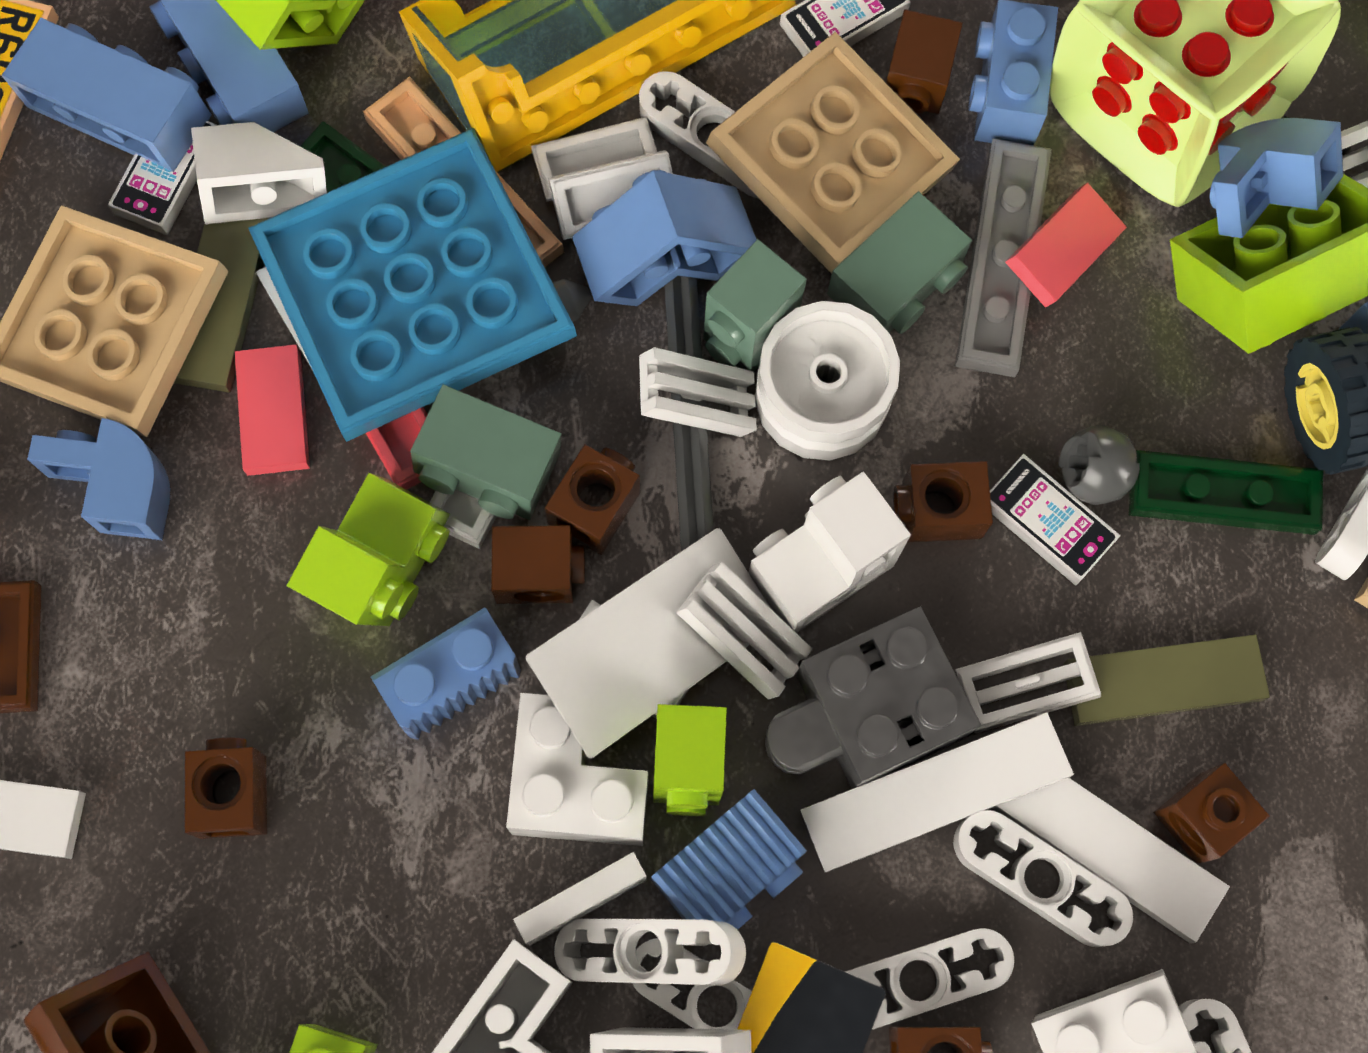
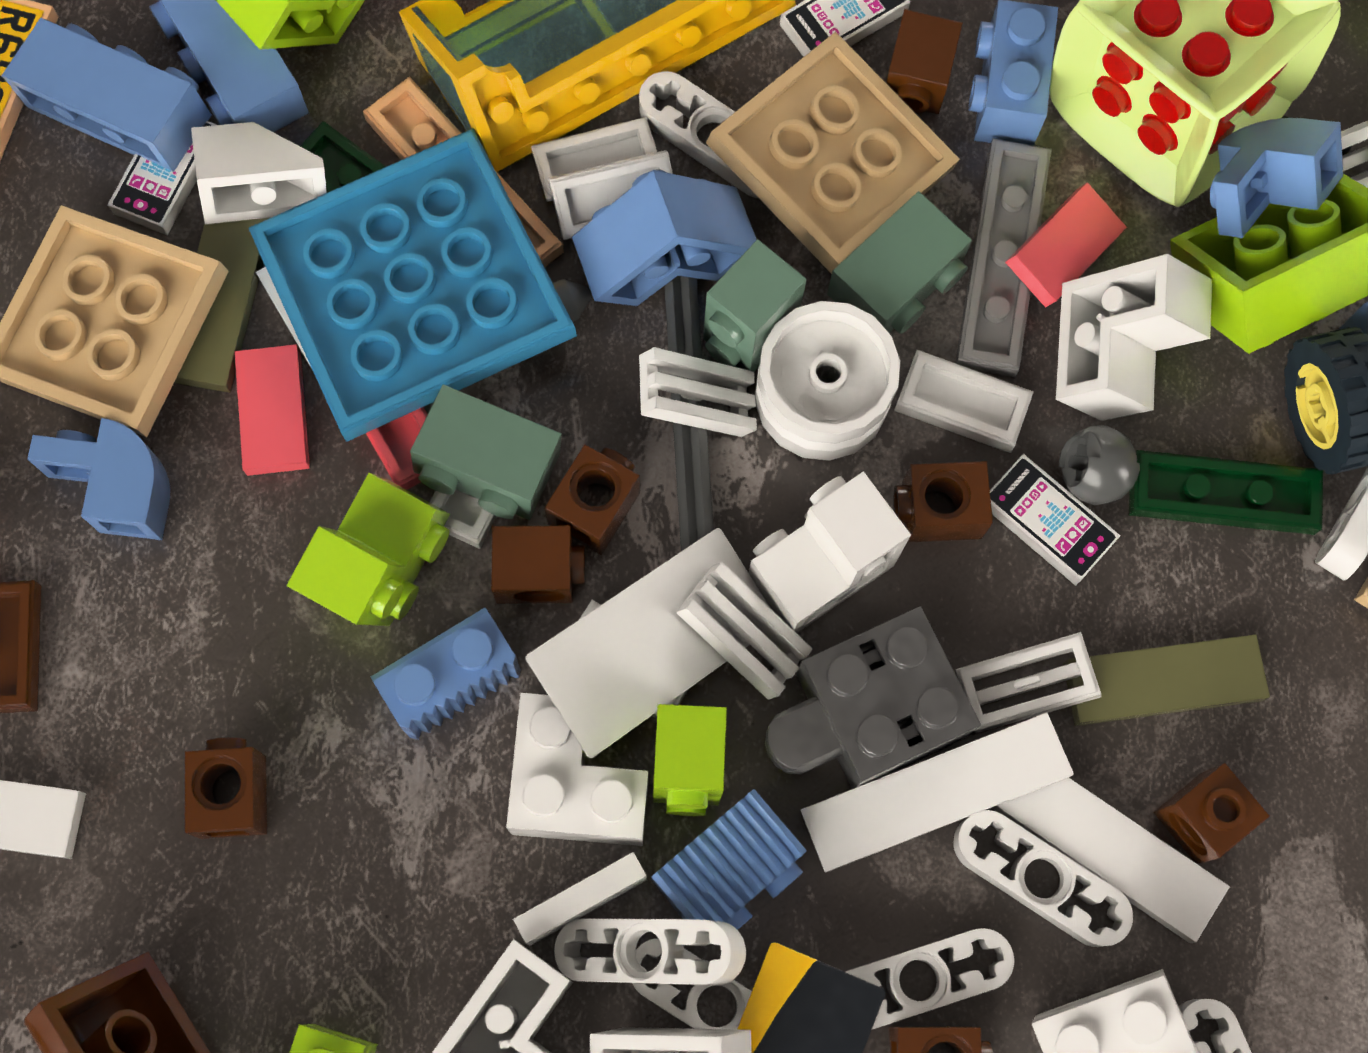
none -> white tile [894,350,1034,453]
none -> white brick [1056,254,1212,421]

